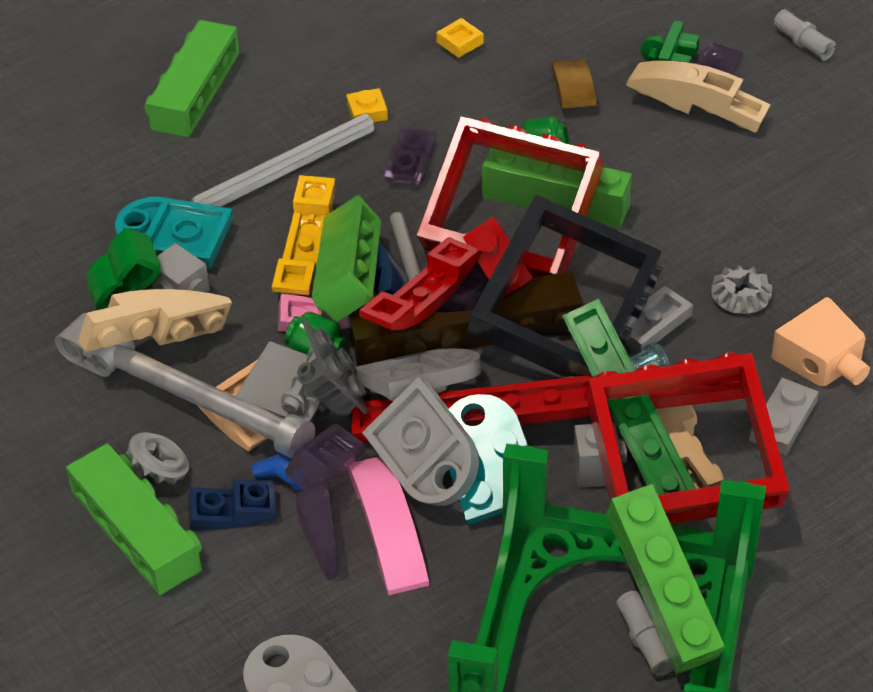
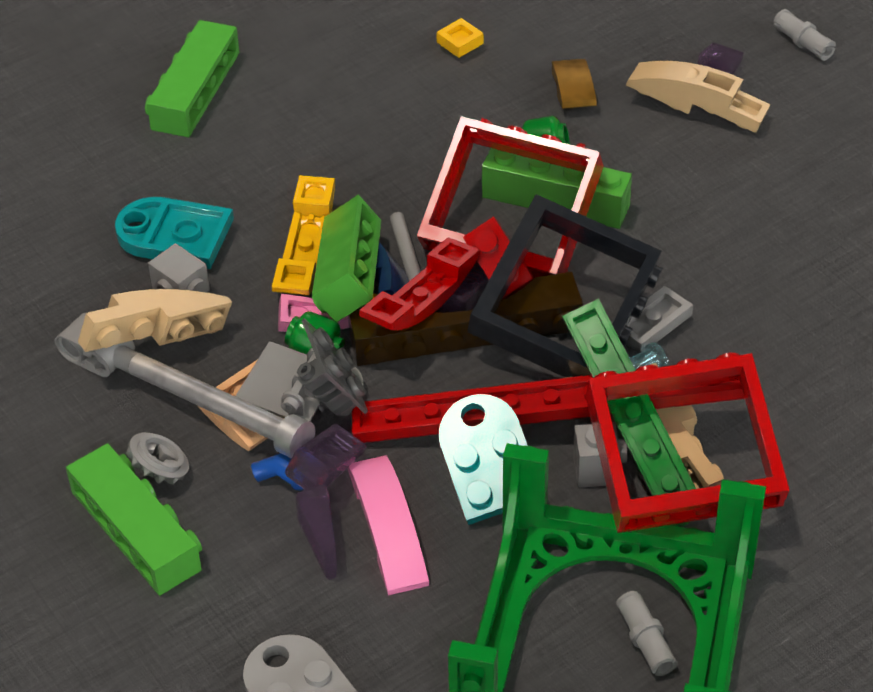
green brick [85,228,160,310] -> none
dark blue slope [188,479,276,530] -> none
light grey axle [191,114,374,207] -> none
yellow plate [346,88,388,123] -> none
light grey plate [353,348,481,401] -> none
light grey plate [362,376,479,506] -> none
clear purple slope [385,127,436,185] -> none
bright green brick [606,484,725,675] -> none
green hips [640,20,700,63] -> none
light grey gear [711,265,772,314] -> none
light grey plate [749,378,819,455] -> none
light nougat torso [771,297,870,386] -> none

